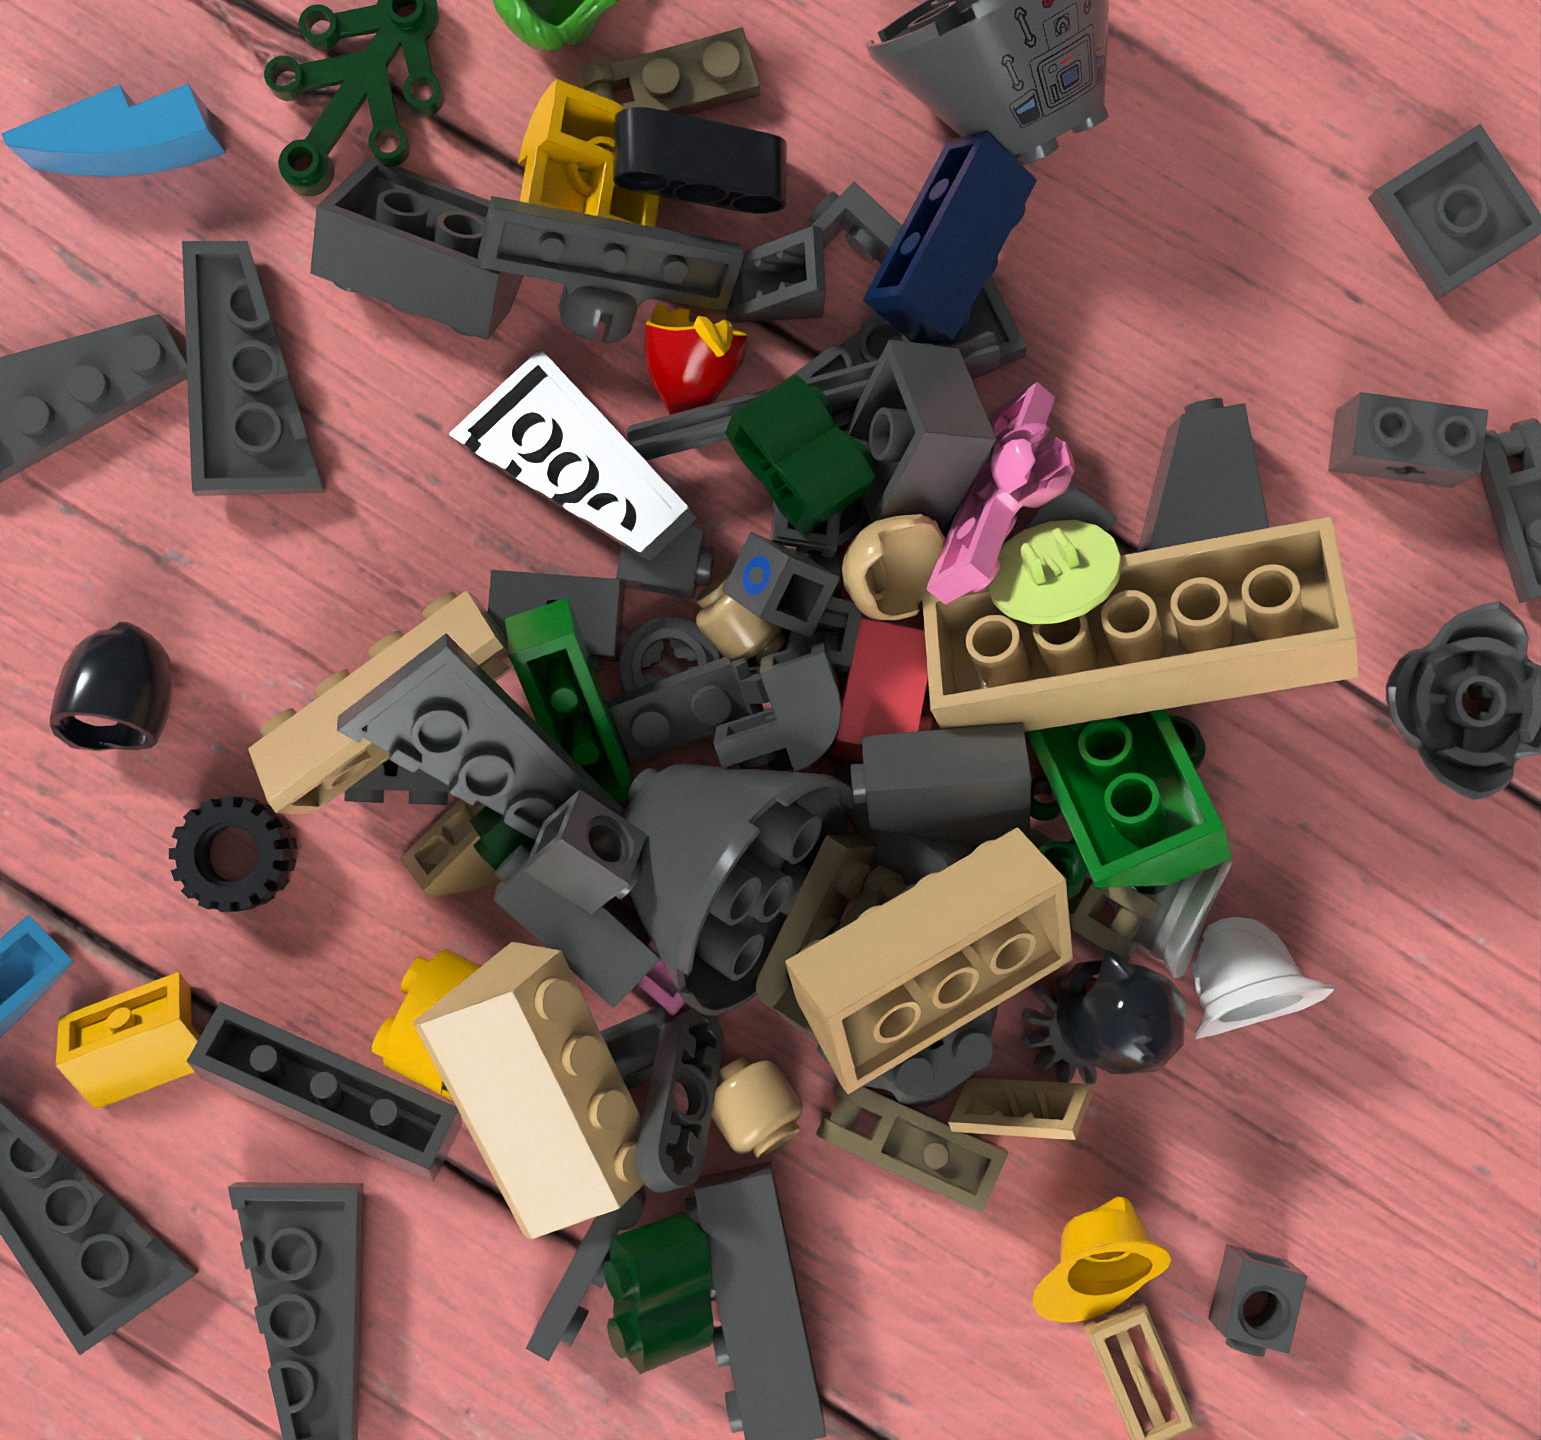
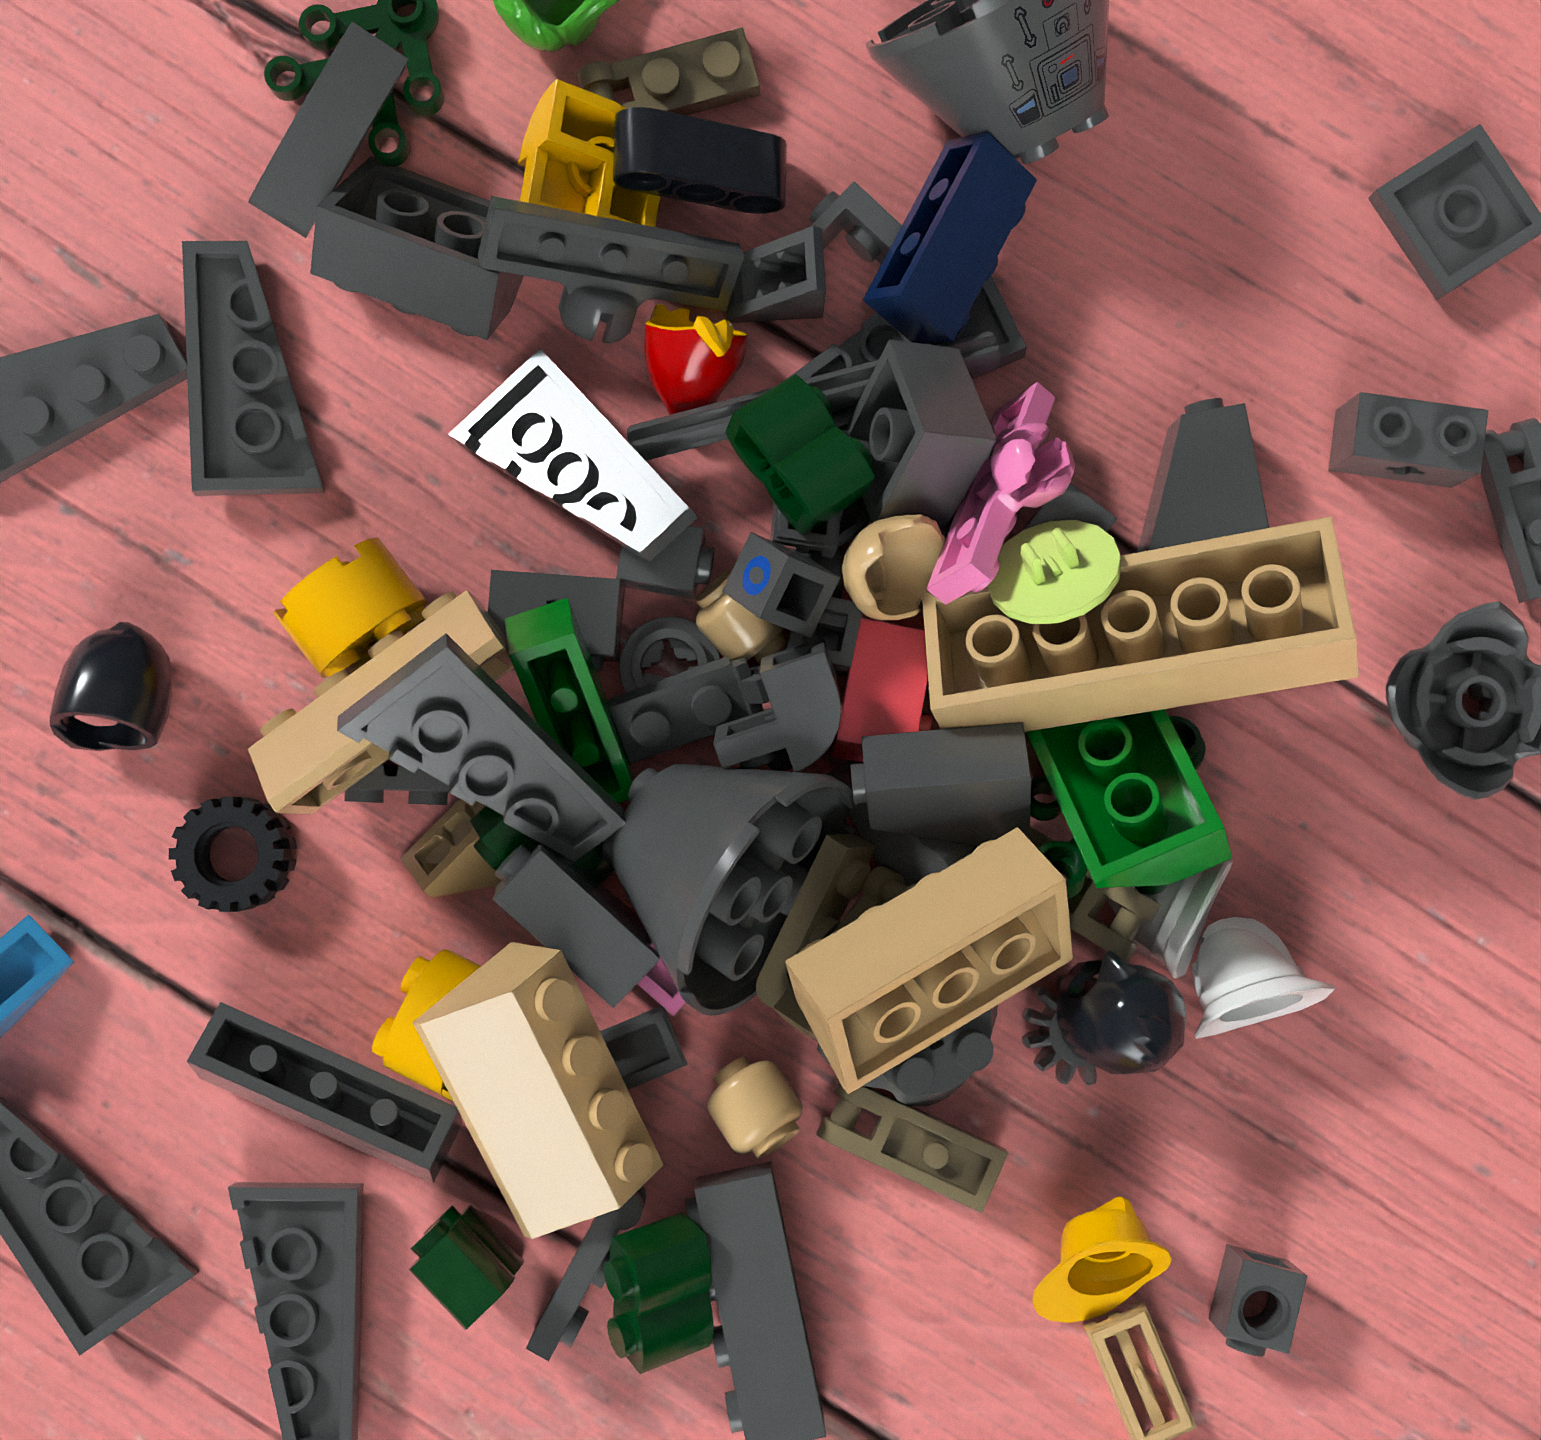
dark azure slope [1,83,226,177] -> none
yellow panel [56,972,201,1108] -> none
dark grey brick [524,790,646,914] -> none
dark grey beam [635,1008,724,1193] -> none
tan slope [948,1078,1093,1140] -> none
none -> dark grey slope [248,22,409,238]
none -> yellow brick [273,537,427,678]
none -> dark green brick [409,1204,524,1330]

